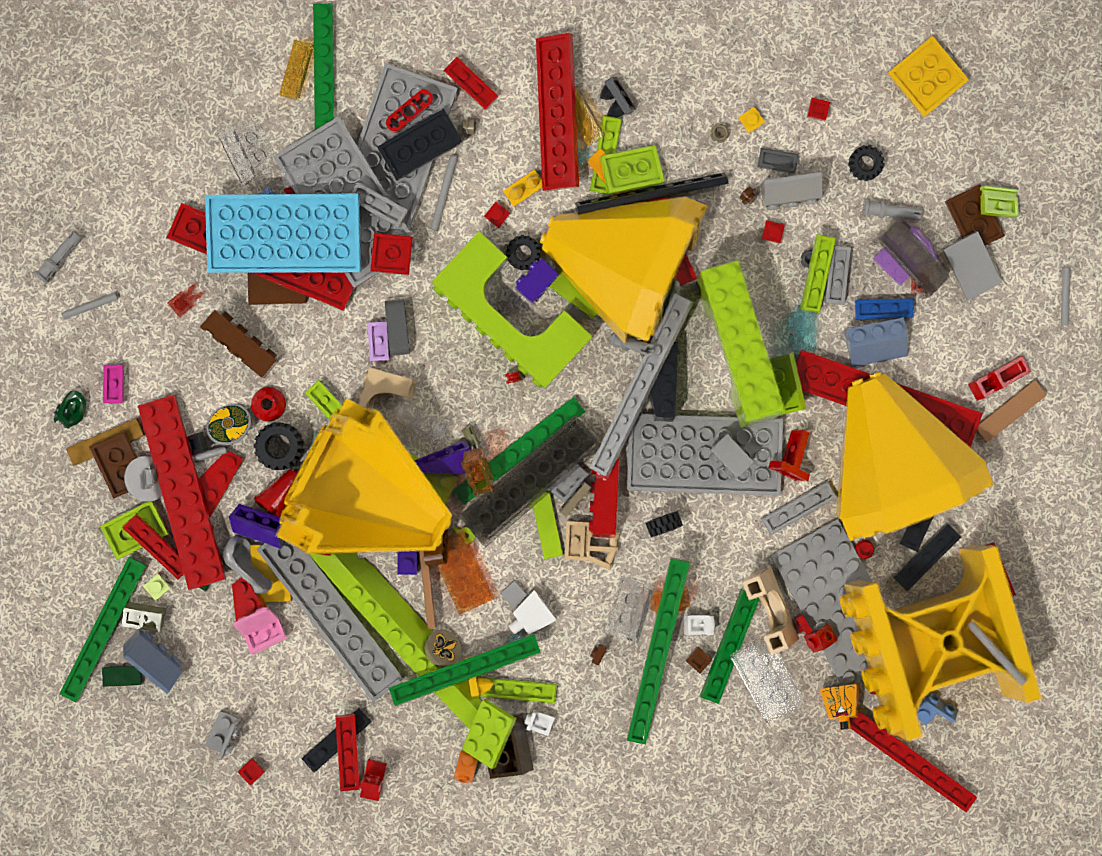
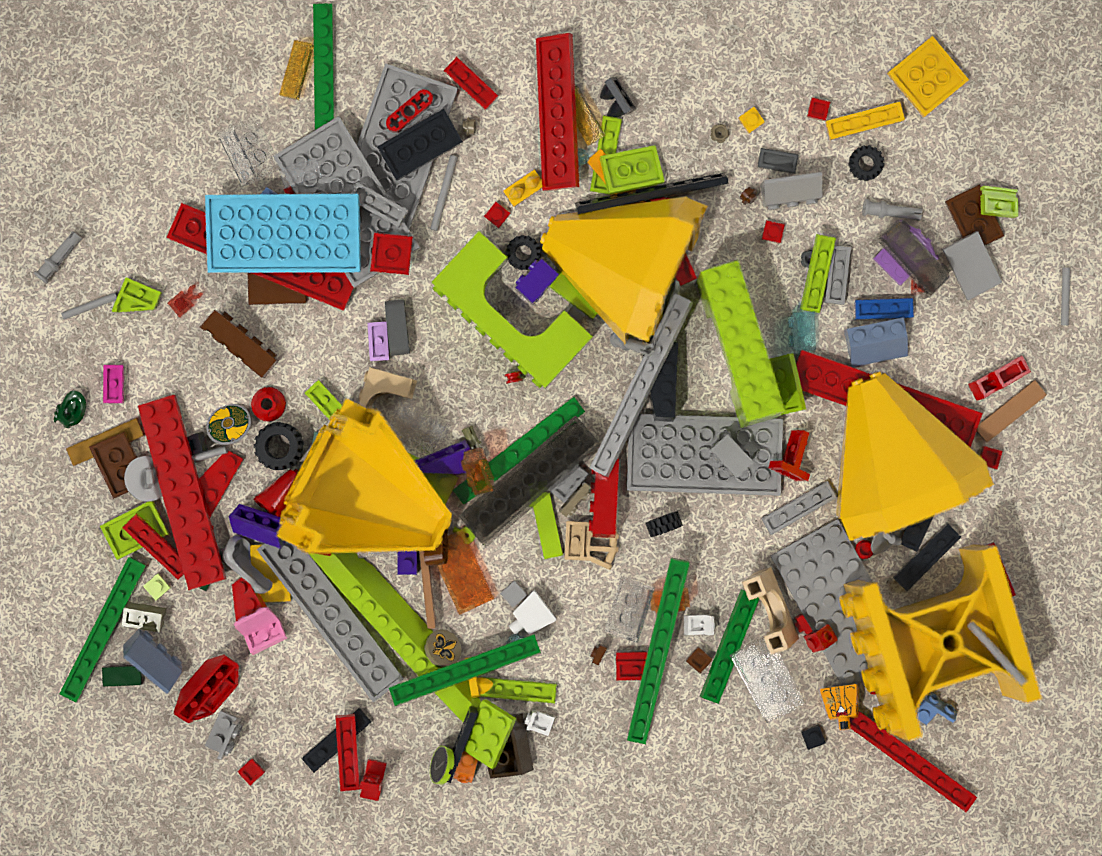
none -> lime wing [111,277,162,313]
none -> red wedge [173,654,239,724]
none -> tile [430,745,454,785]
none -> black tile [447,706,478,783]
none -> red plate [616,651,648,681]
none -> black plate [801,725,826,750]
none -> yellow plate [825,102,905,140]
none -> light grey shield [871,526,906,554]
none -> red plate [980,446,1003,470]

